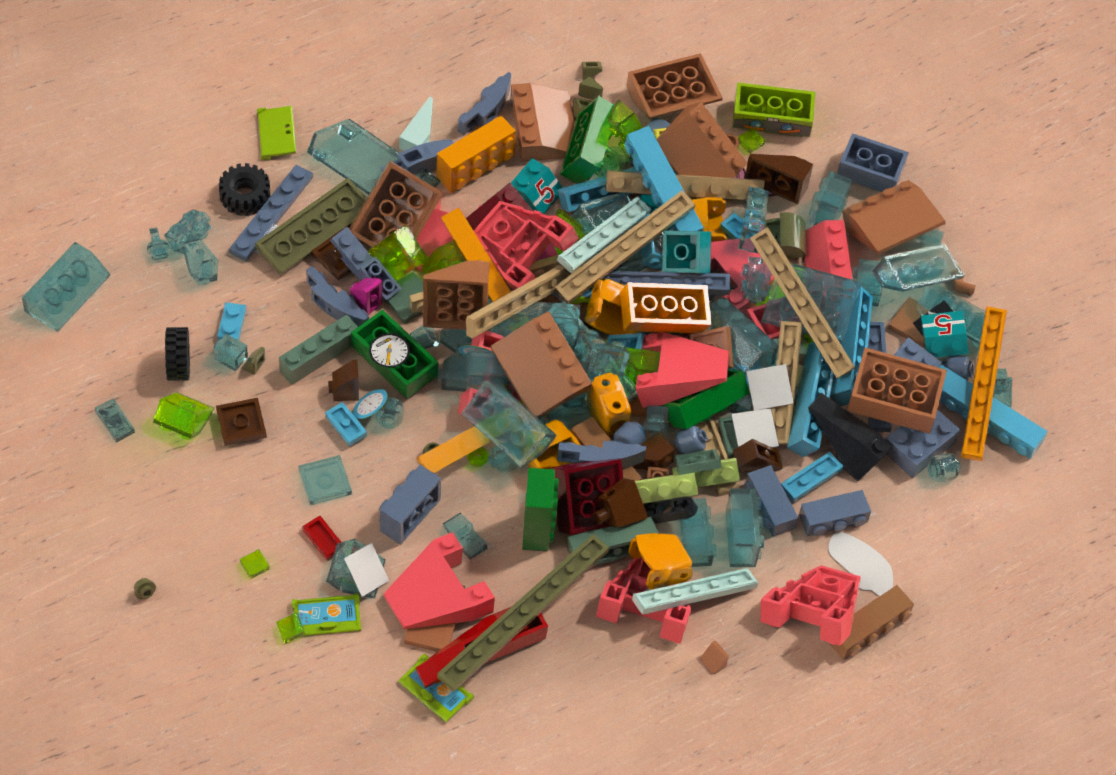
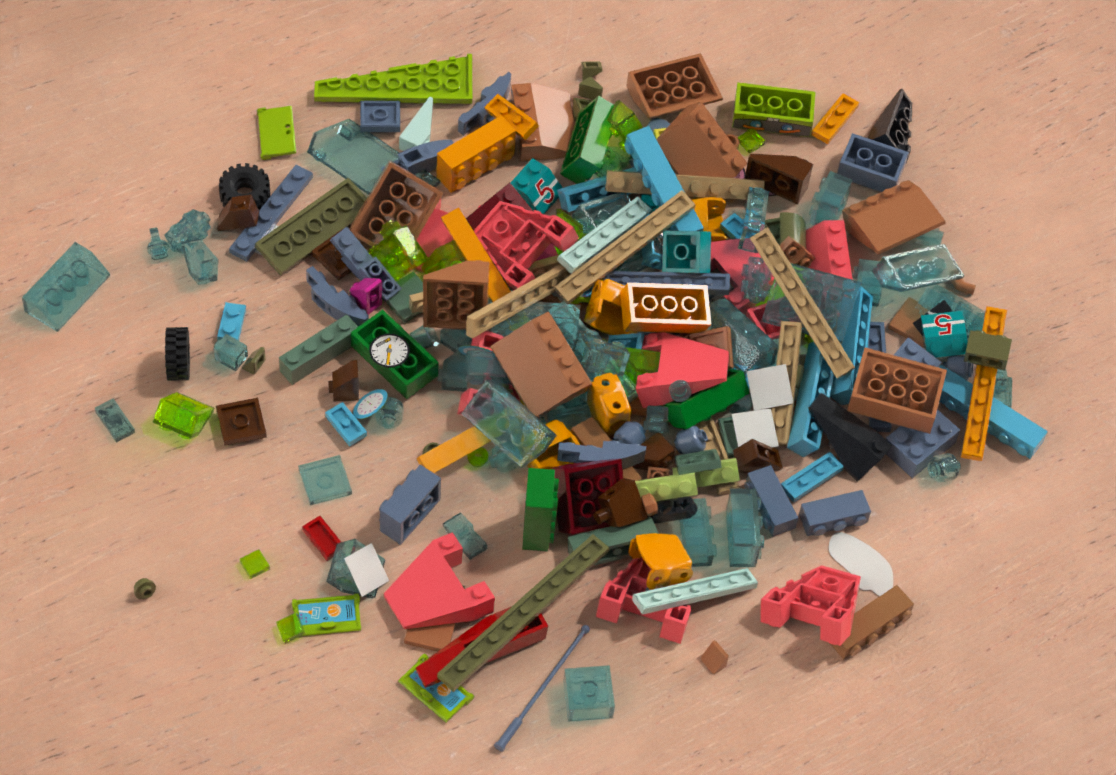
none -> reddish brown slope [217,195,259,231]
none -> lime wing [314,54,473,104]
none -> sand blue tile [360,101,400,132]
none -> clear neon green plate [380,220,402,239]
none -> light orange plate [484,94,539,140]
none -> sand blue piece [494,625,590,752]
none -> clear light blue brick [563,665,615,722]
none -> nougat tile [641,493,658,516]
none -> clear light blue tile [669,380,691,402]
none -> nougat slope [779,236,816,272]
none -> light orange plate [811,93,859,144]
none -> black wedge [868,89,913,163]
none -> olive brick [963,330,1012,370]

